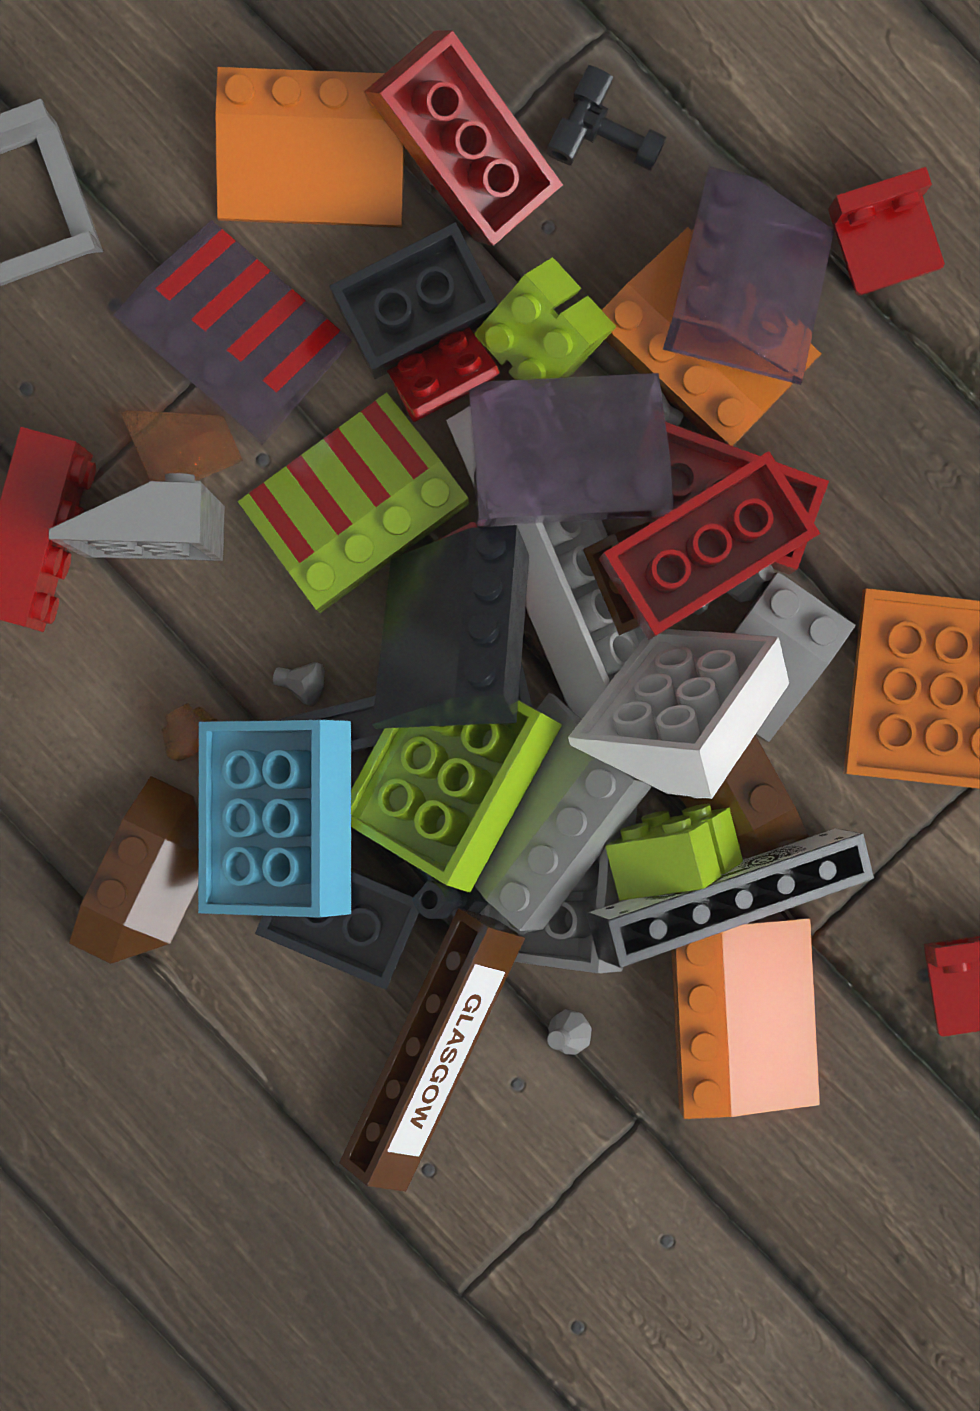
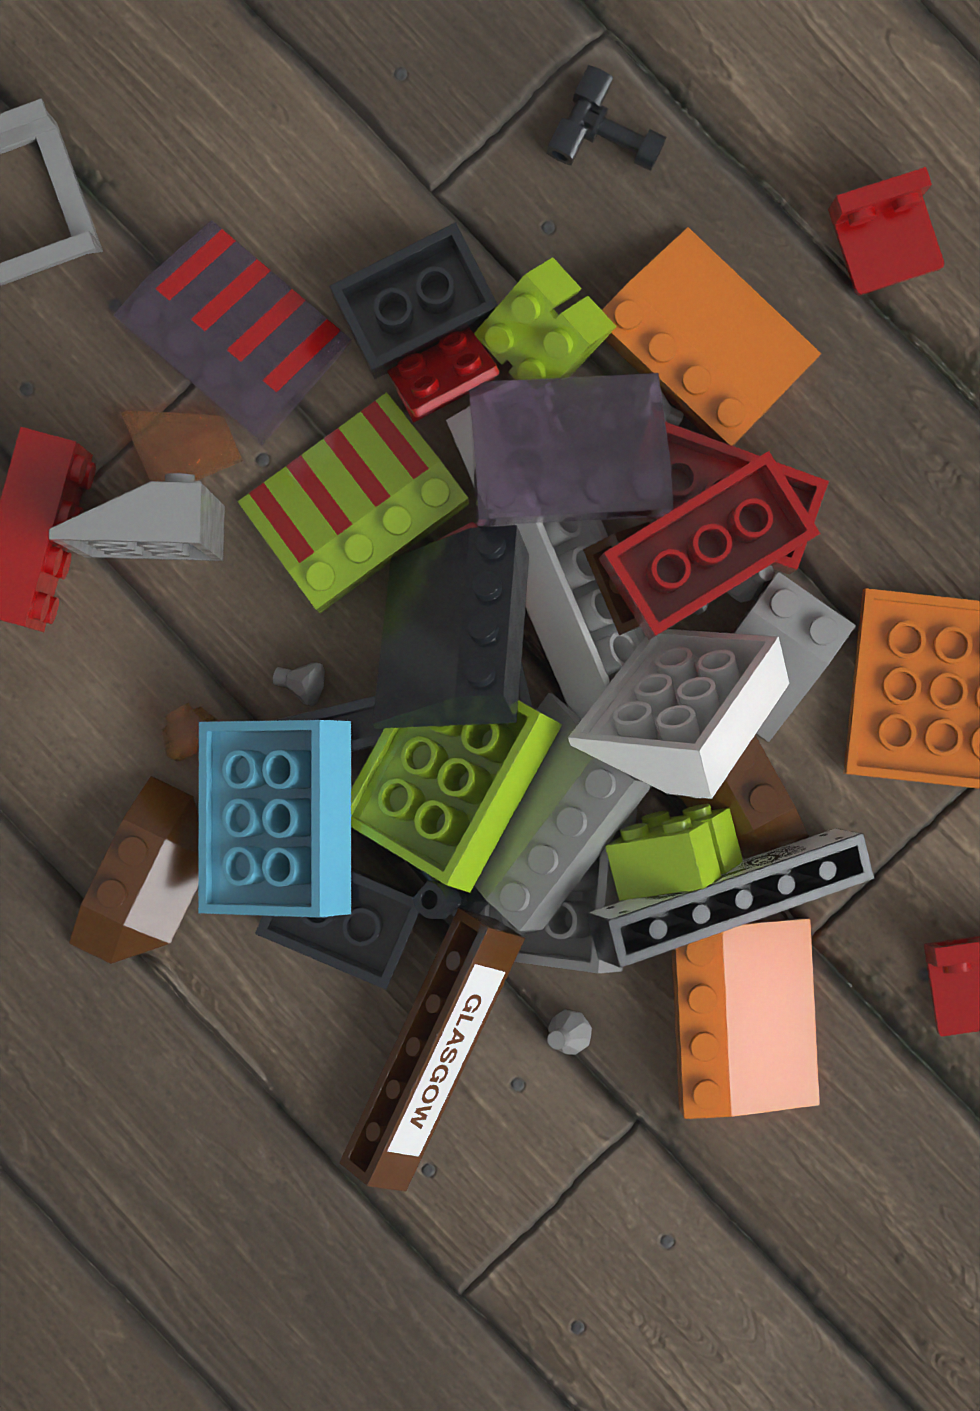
orange slope [216,67,405,228] -> none
red brick [364,30,563,246] -> none
clear purple slope [663,166,834,385] -> none

